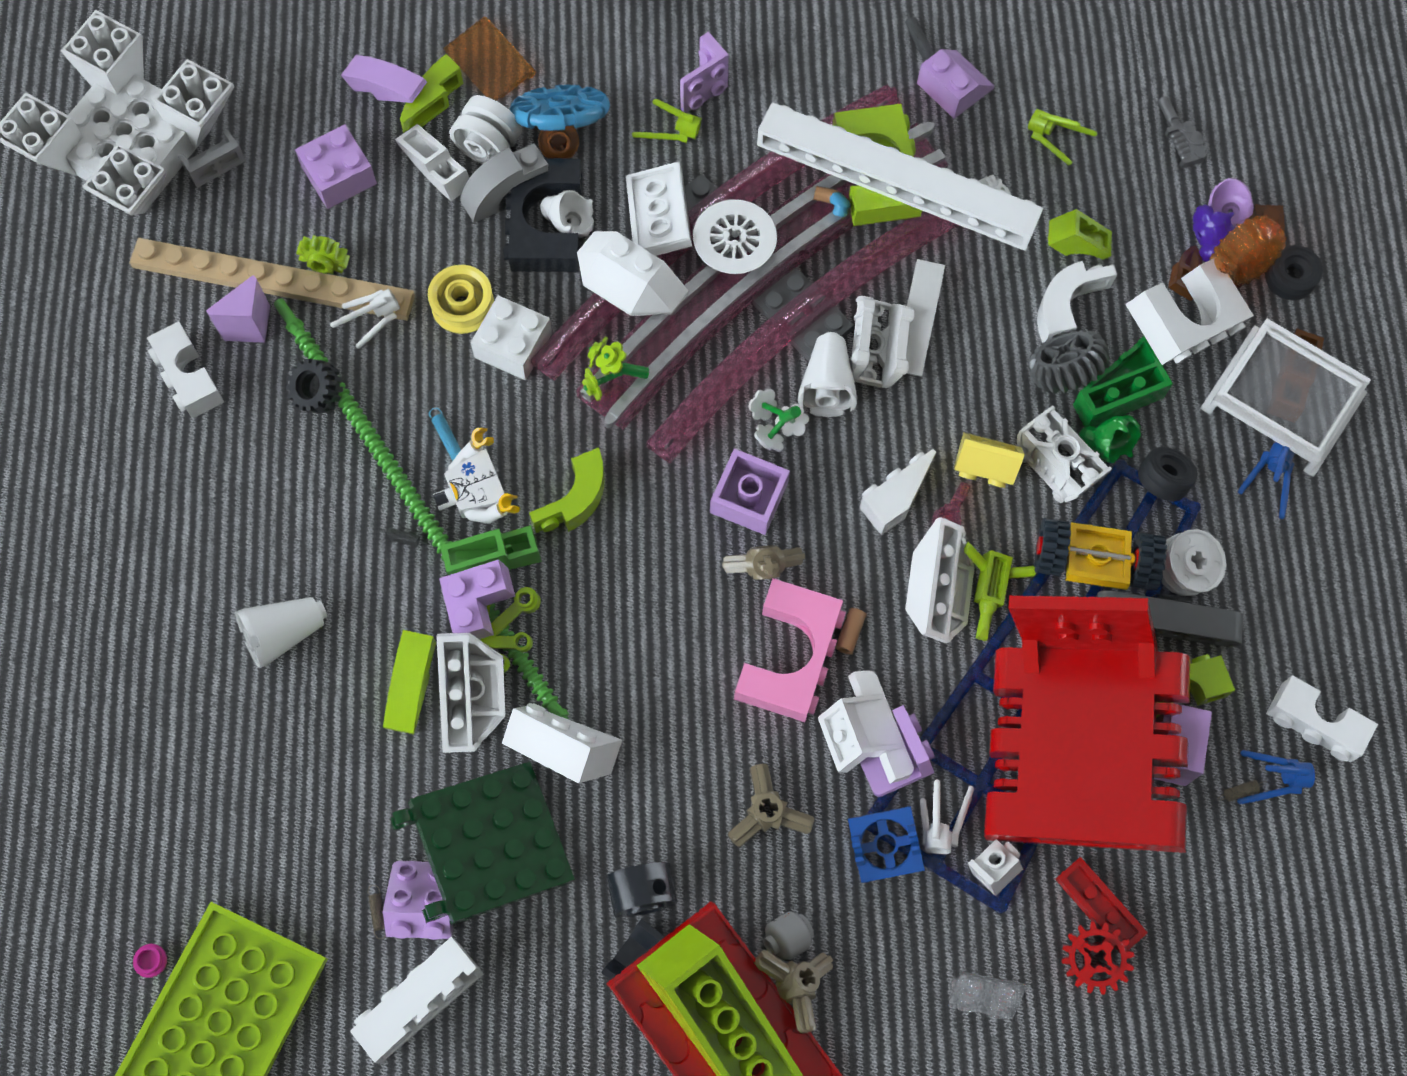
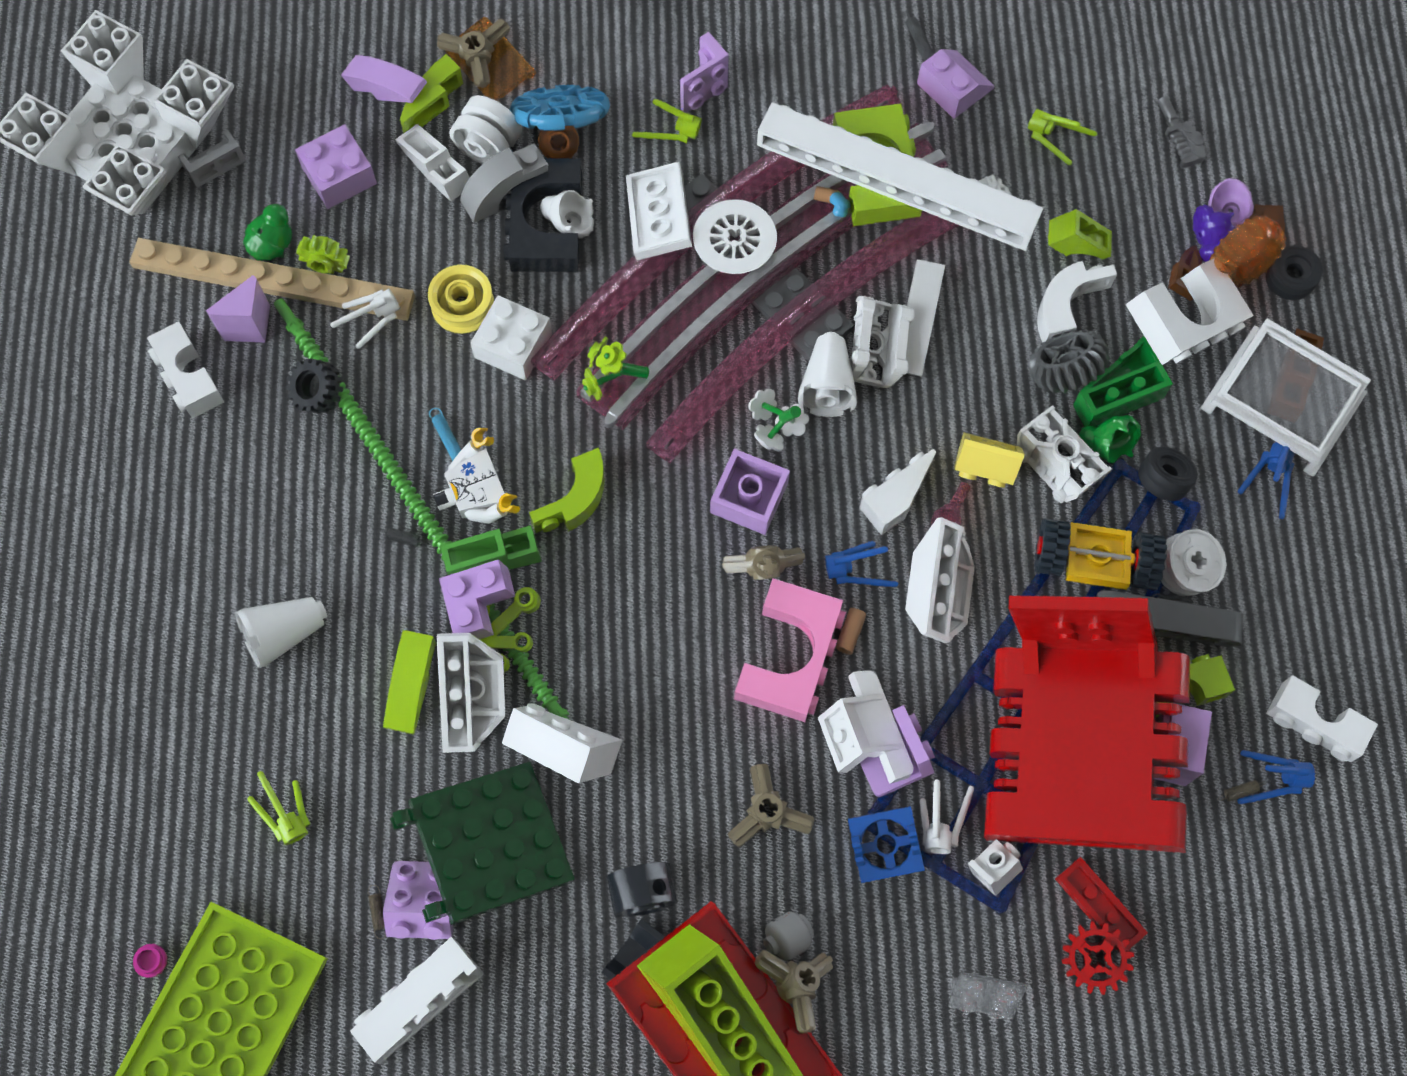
white wedge [577,231,689,316] -> none
lime piece [964,542,1036,641] -> none
none -> green piece [243,204,293,261]
none -> lime plant [247,771,311,845]
none -> dark tan bush [437,19,511,88]
none -> blue plant [825,541,898,587]

